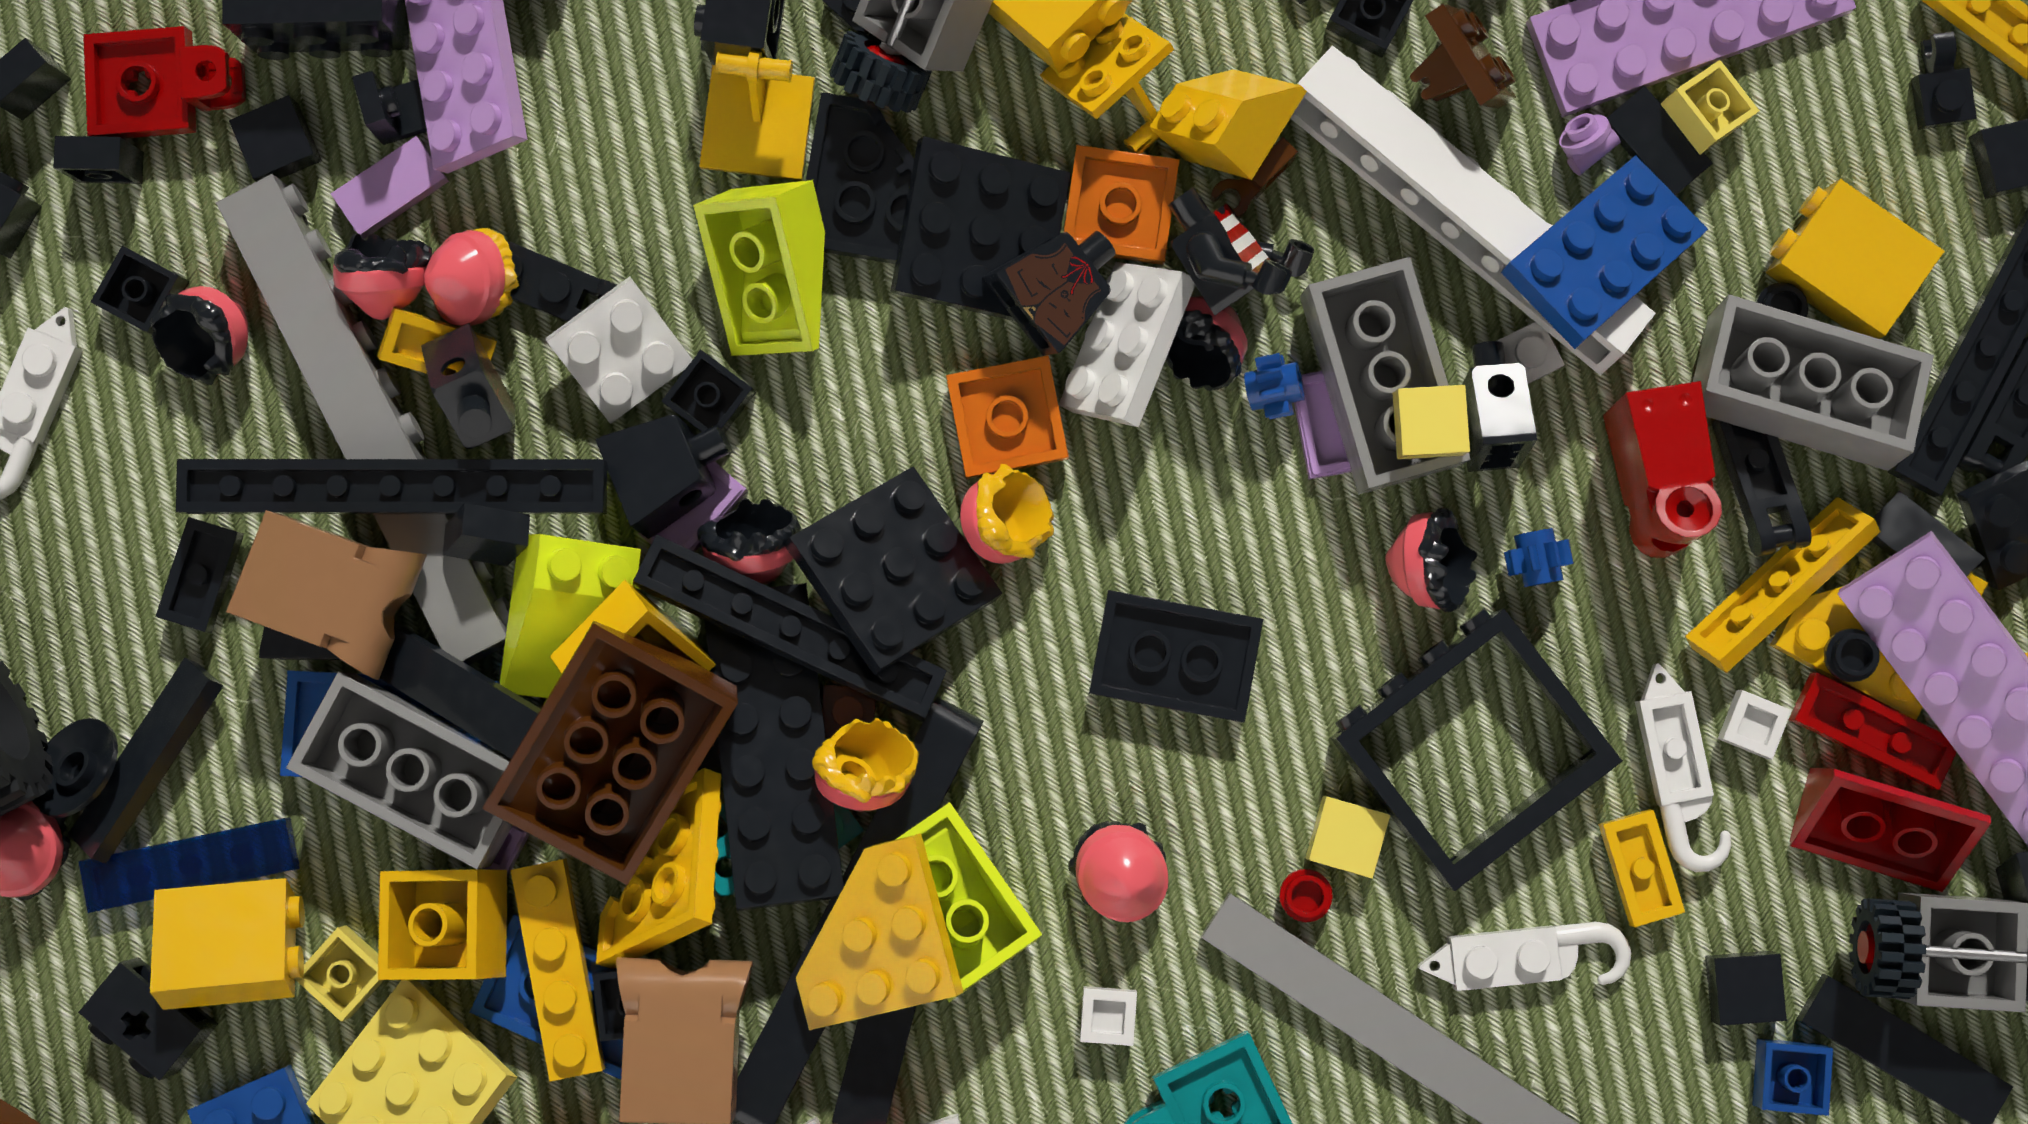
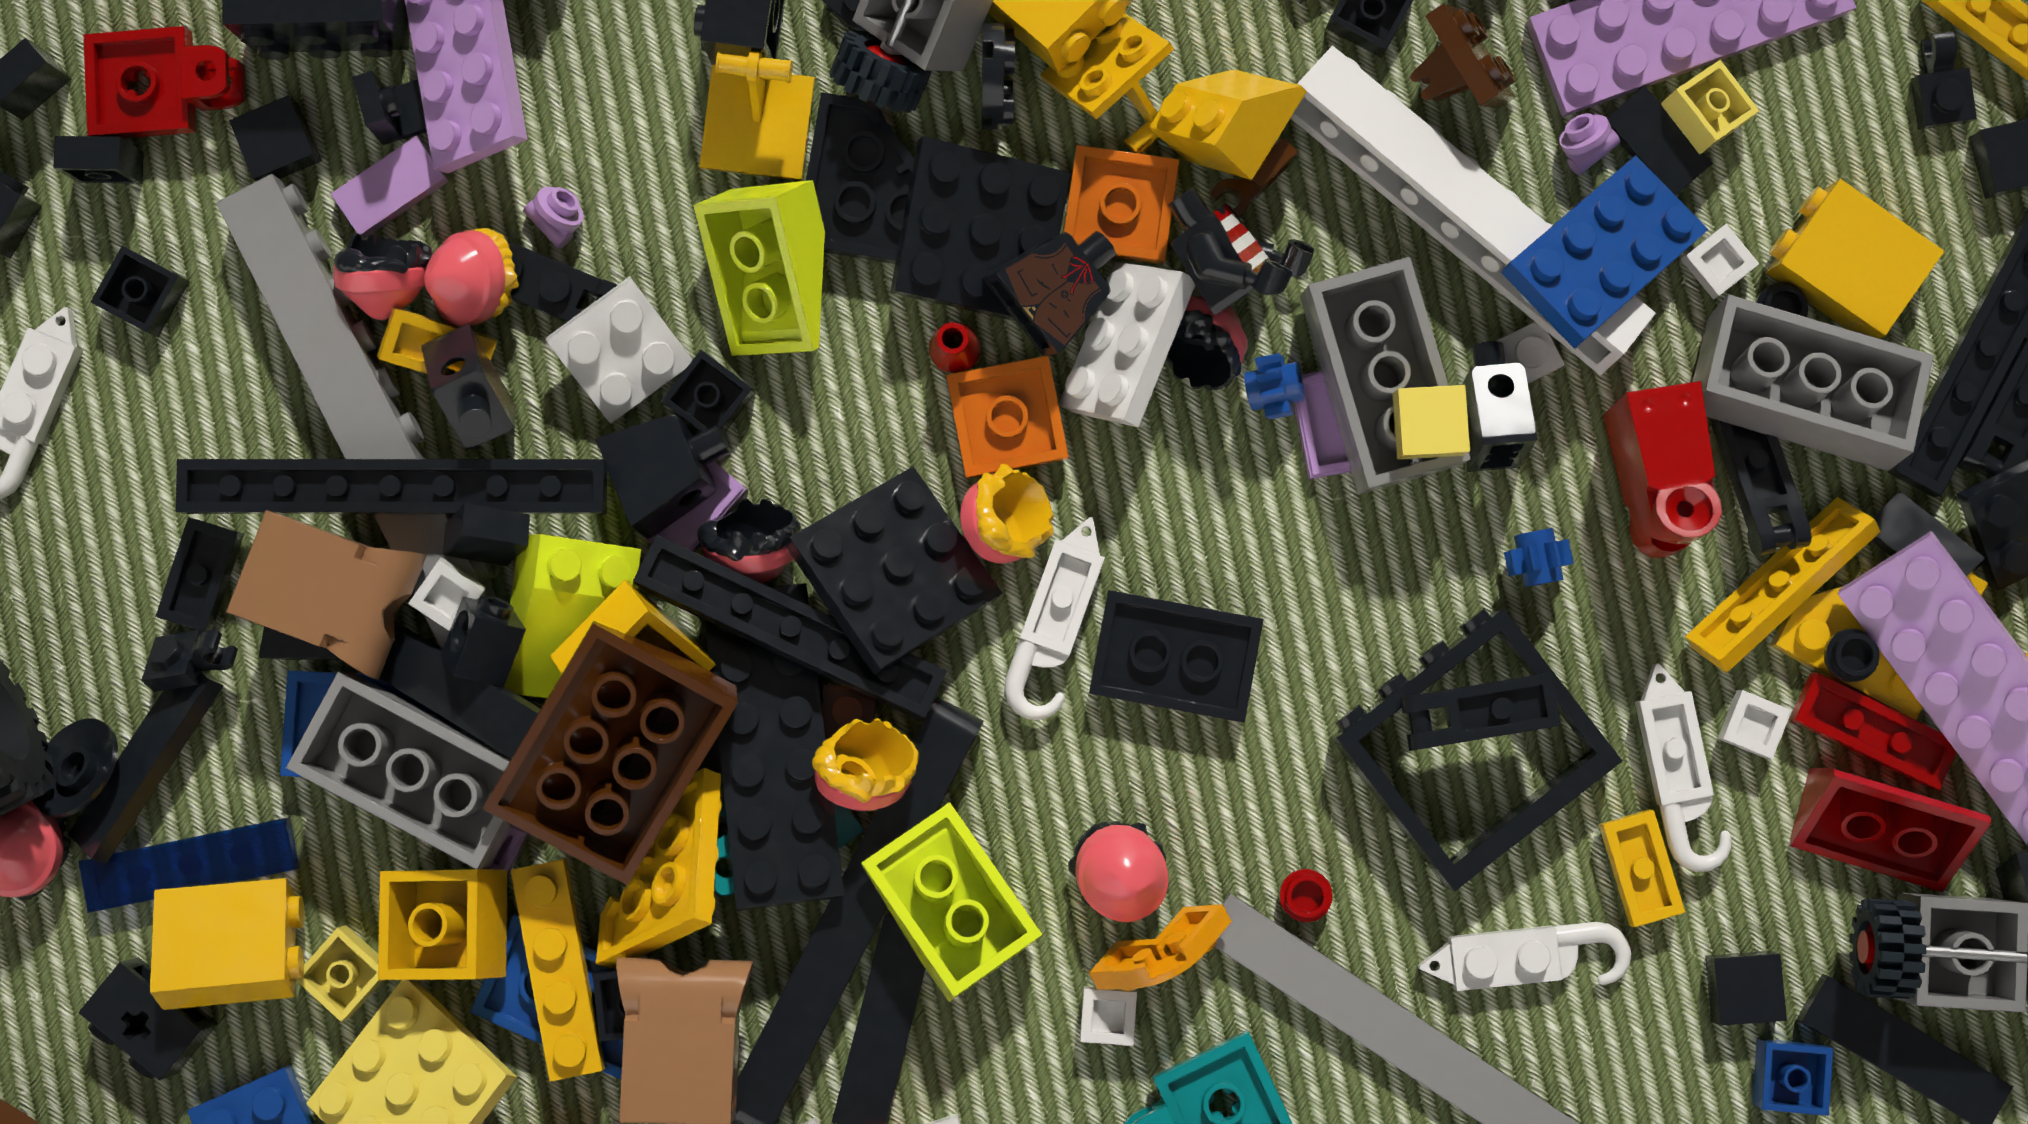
black hair [150,286,249,385] -> none
yellow plate [796,833,963,1030] -> none
light yellow piece [1305,796,1390,879] -> none
black hair [1385,507,1478,613] -> none
none -> black plate [141,630,238,692]
none -> white plate [408,557,486,631]
none -> black brick [441,596,526,687]
none -> lavender plate [523,187,584,249]
none -> red cone [929,322,980,373]
none -> black plate [981,23,1015,130]
none -> white plate [1004,517,1105,720]
none -> light orange plate [1089,904,1232,991]
none -> black plate [1400,673,1561,751]
none -> white plate [1681,224,1759,300]

